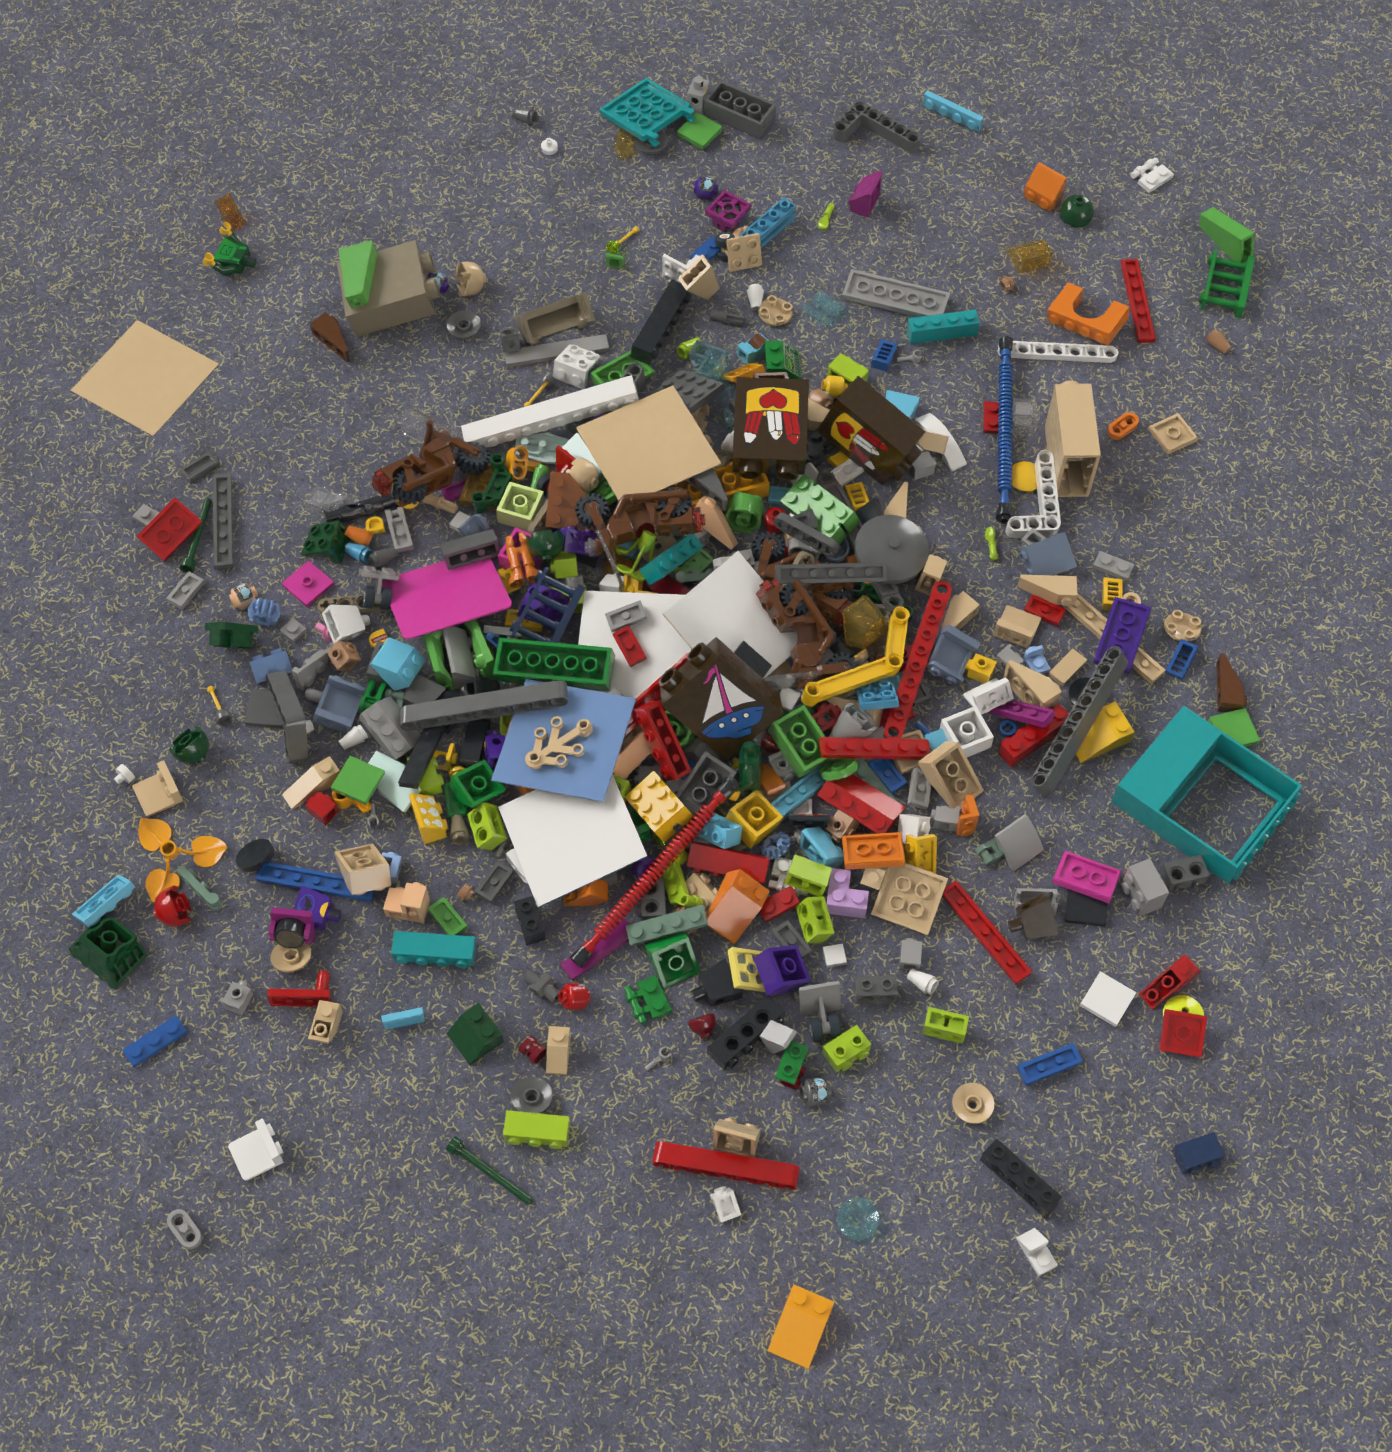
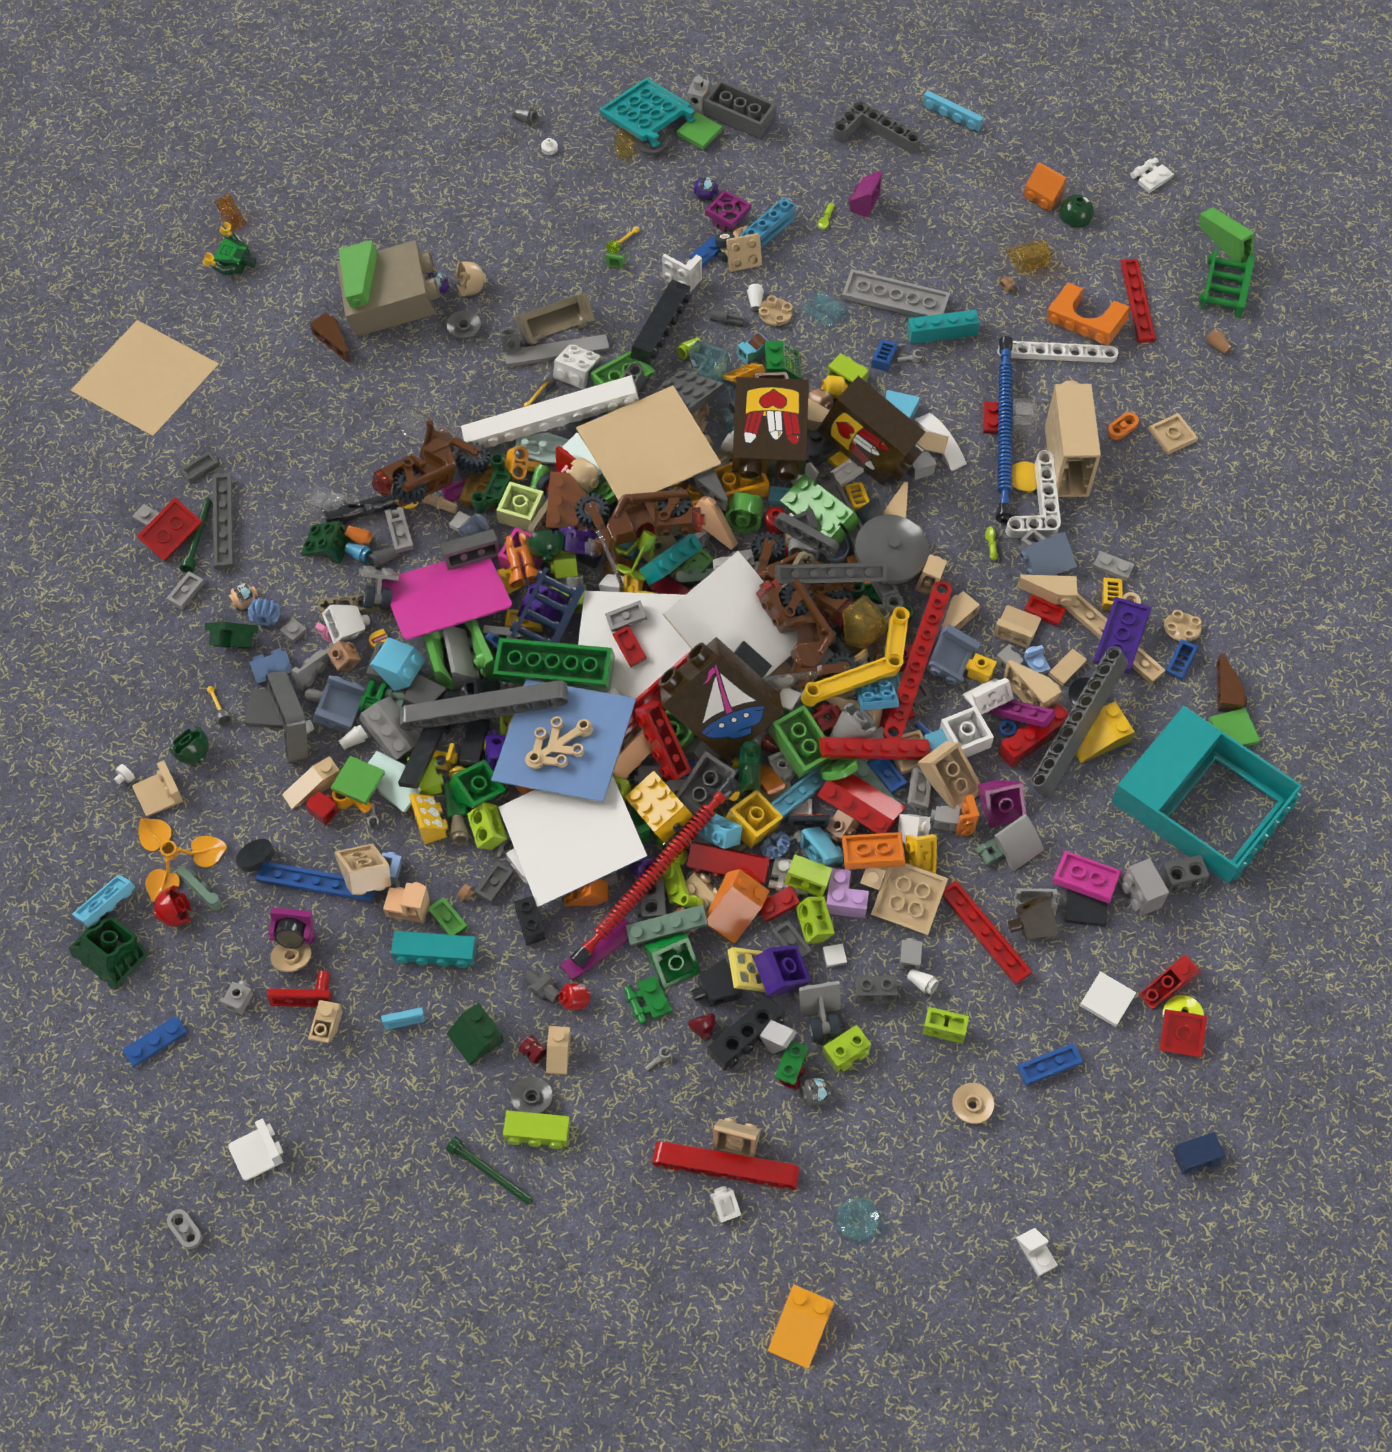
dark pink plate [281,560,335,608] -> none
dark purple torso [293,886,341,930] -> none
yellow tile [365,516,385,535] -> none
tan slope [678,255,720,300] -> none
black brick [980,1138,1062,1218] -> none
none -> magenta slope [978,780,1027,828]

